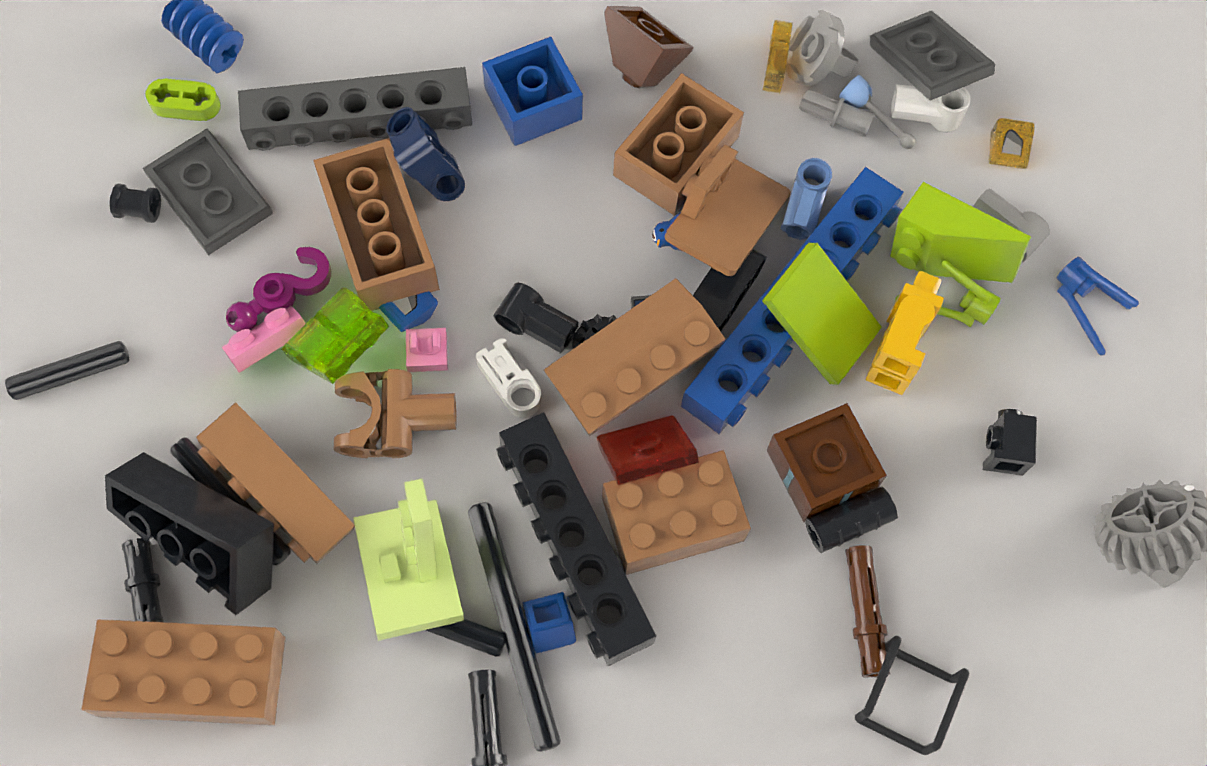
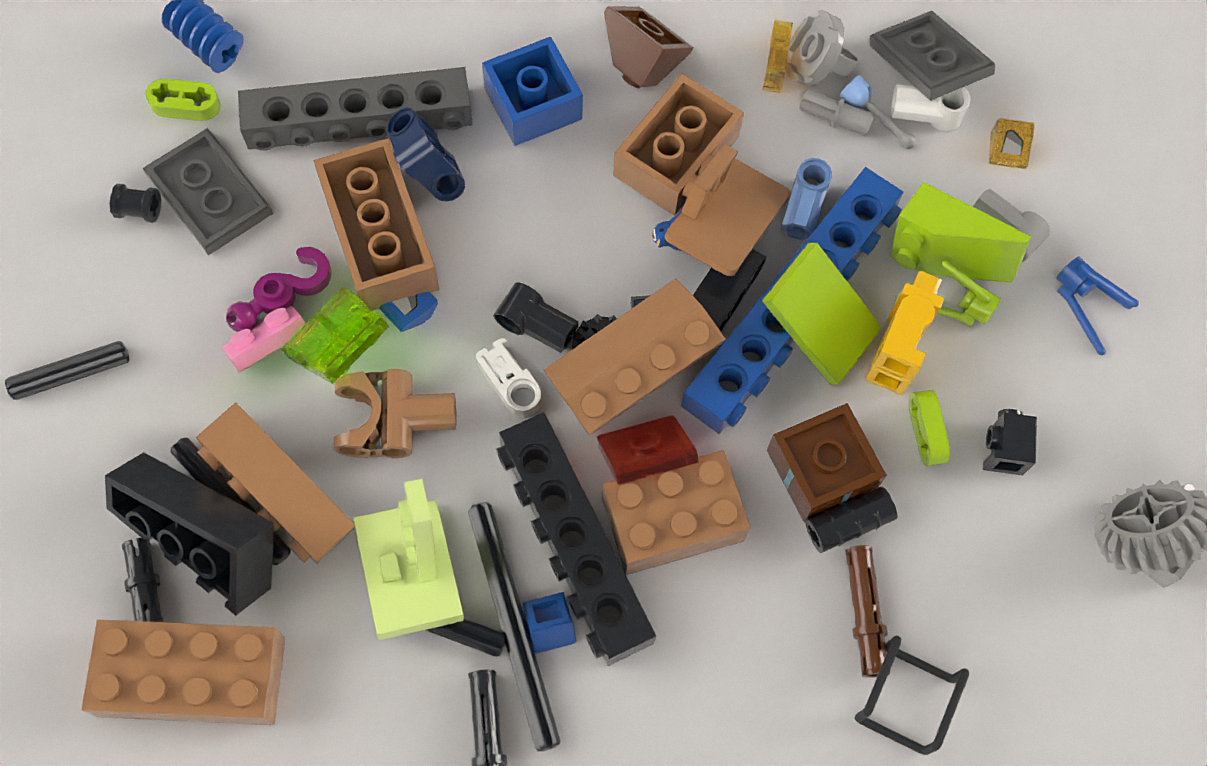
bright pink tile [406,328,448,372] -> none
none -> lime beam [909,390,950,466]

